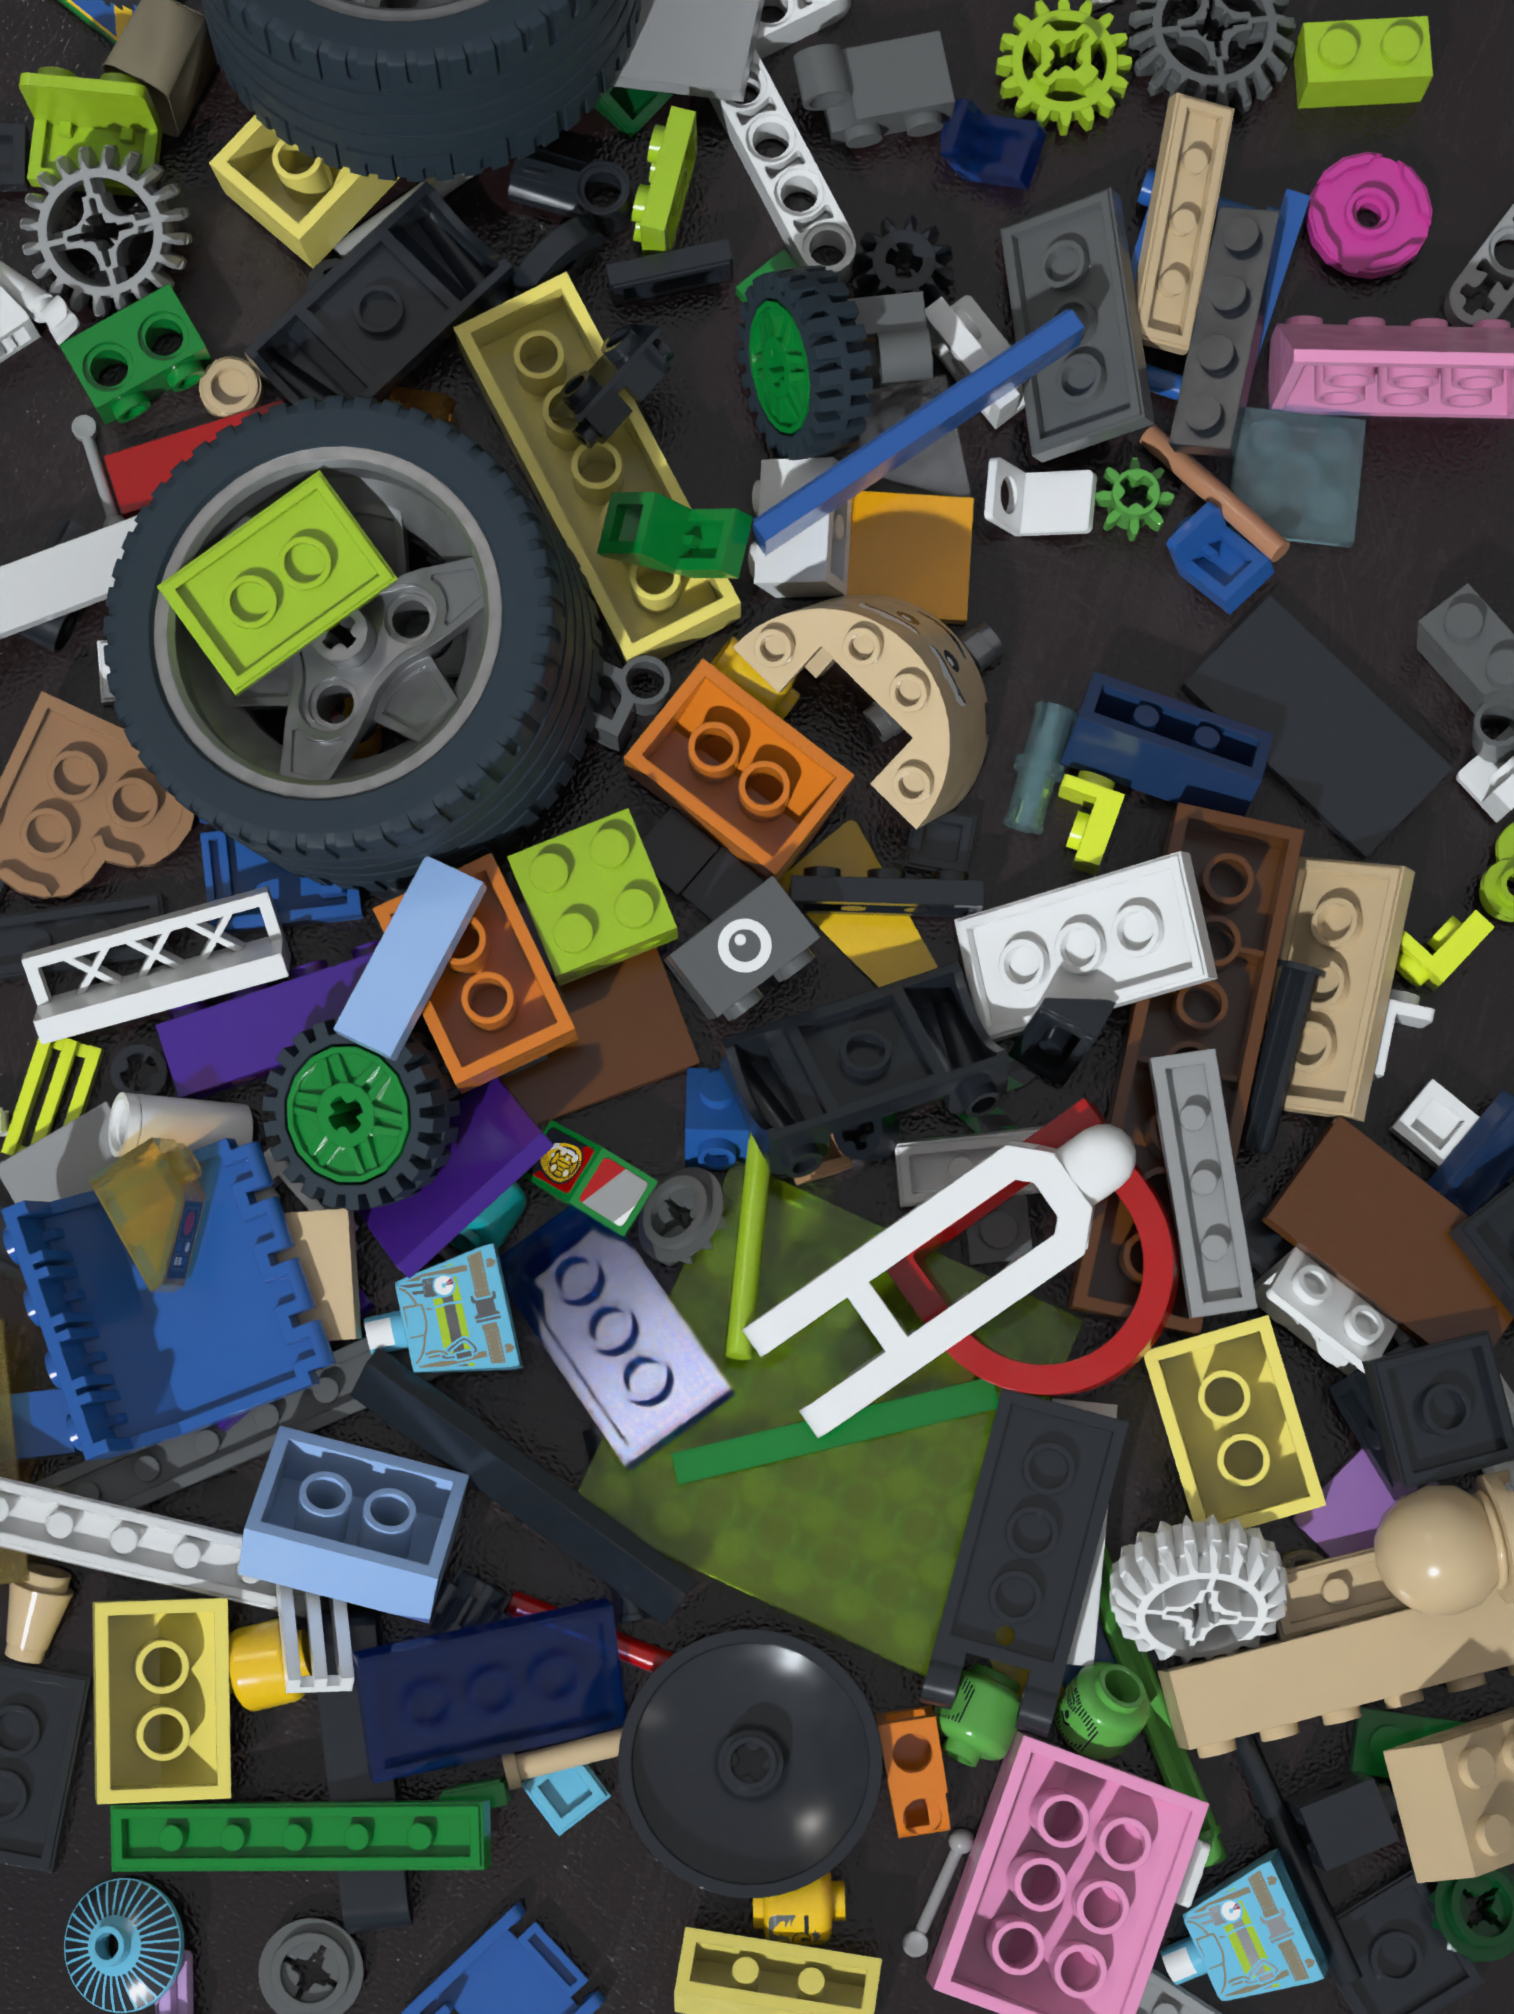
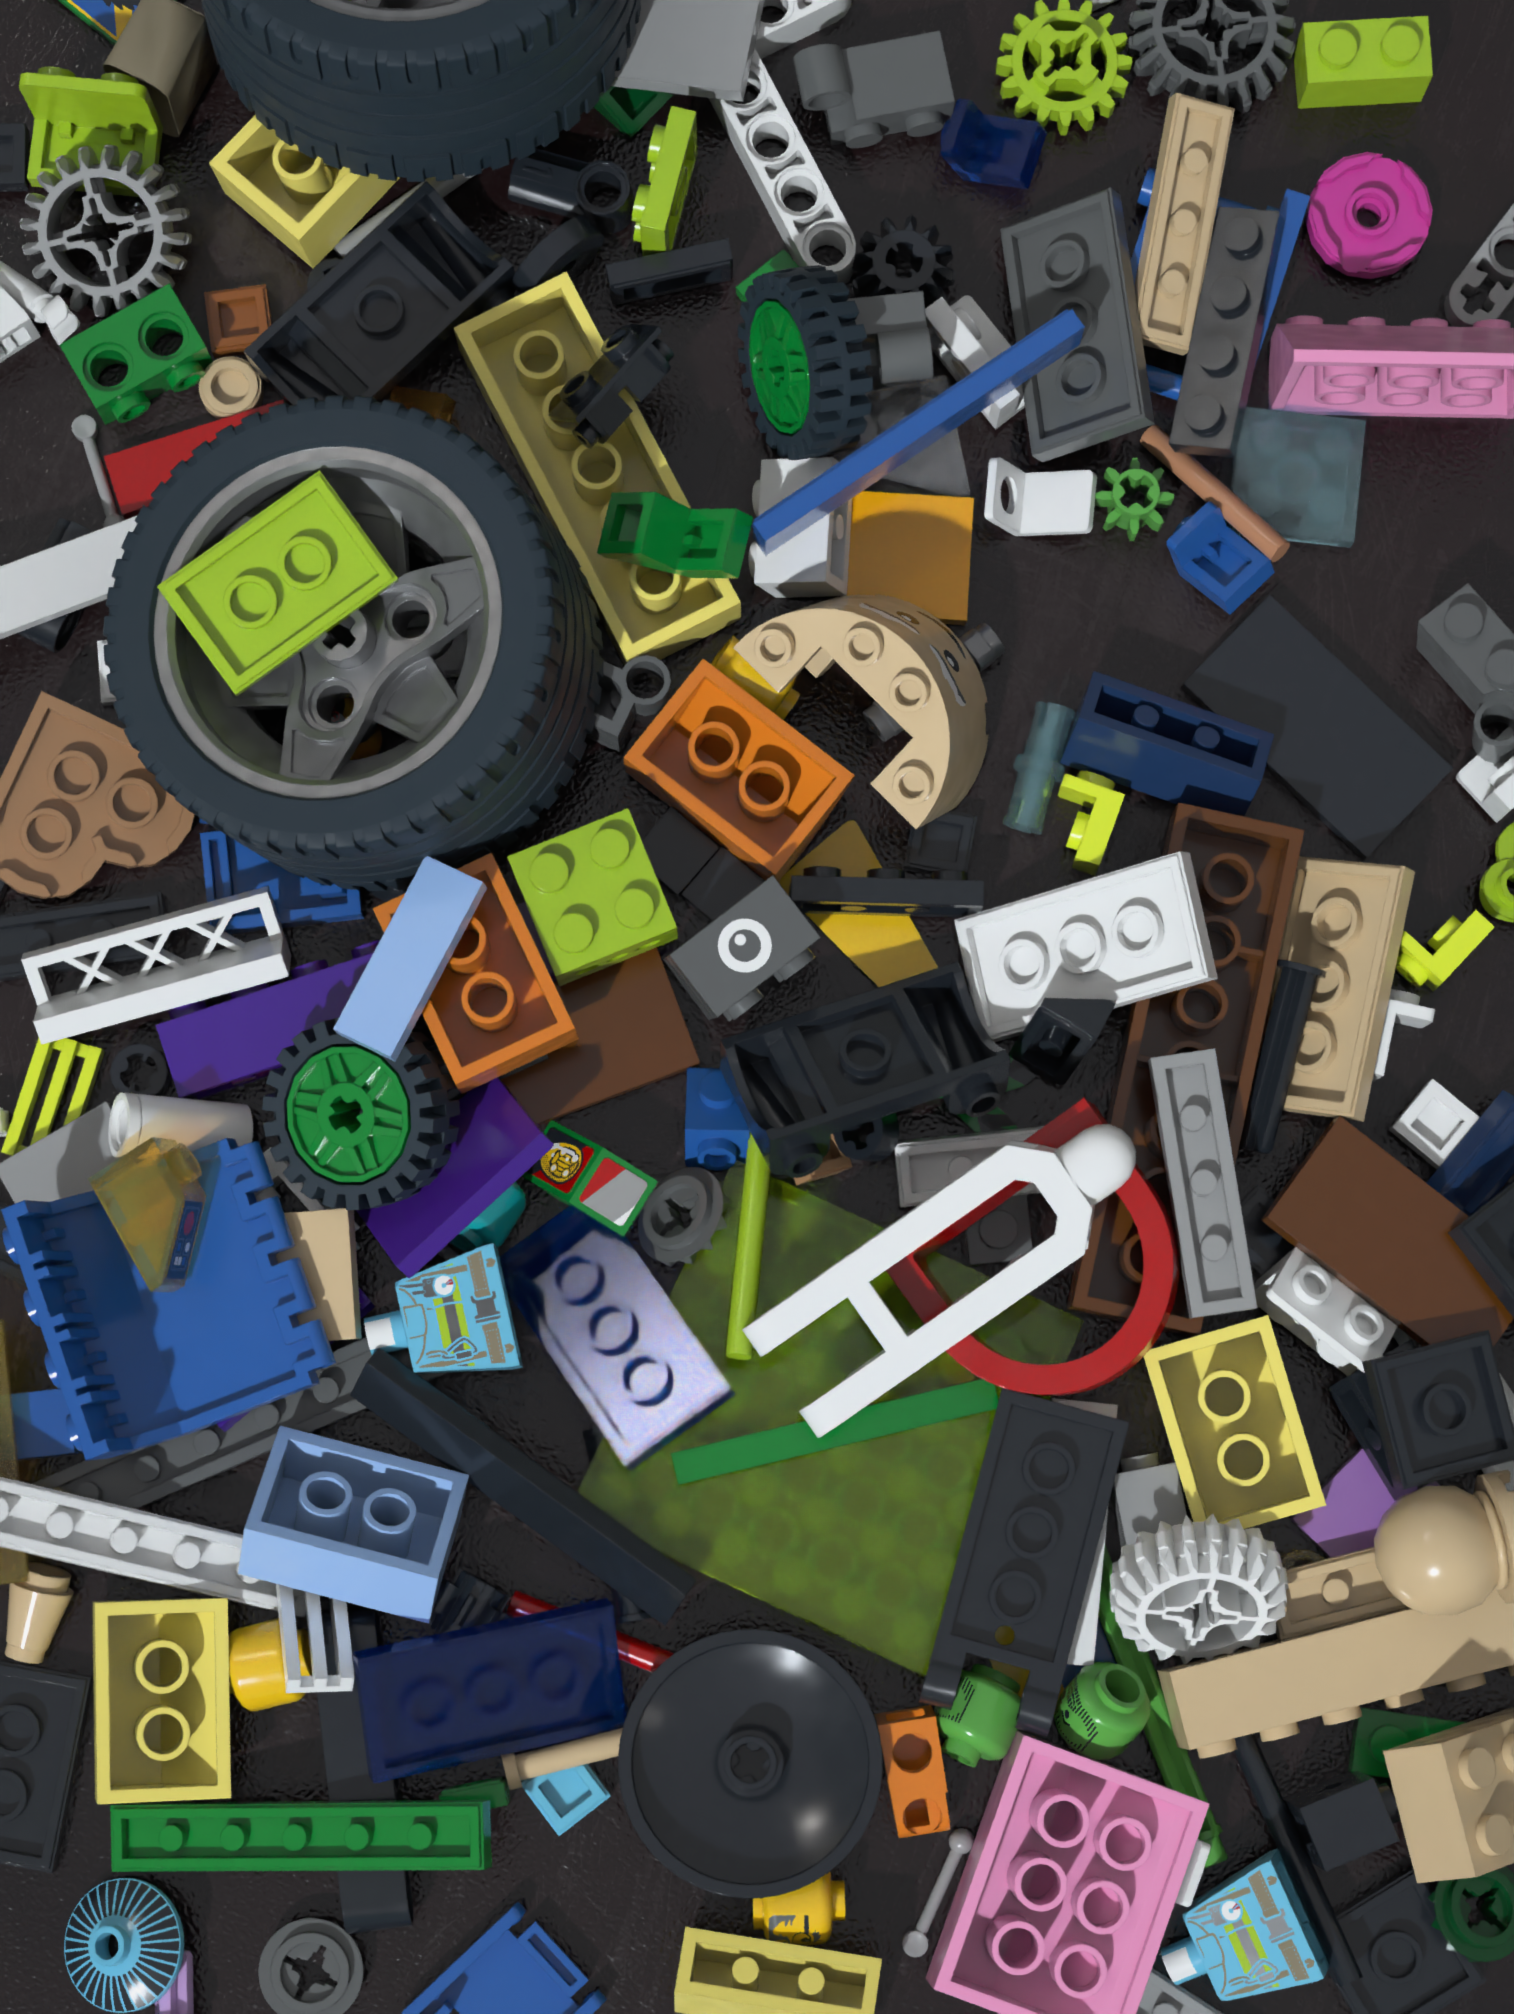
none -> dark orange tile [204,284,273,359]
none -> light grey brick [1111,1452,1187,1547]

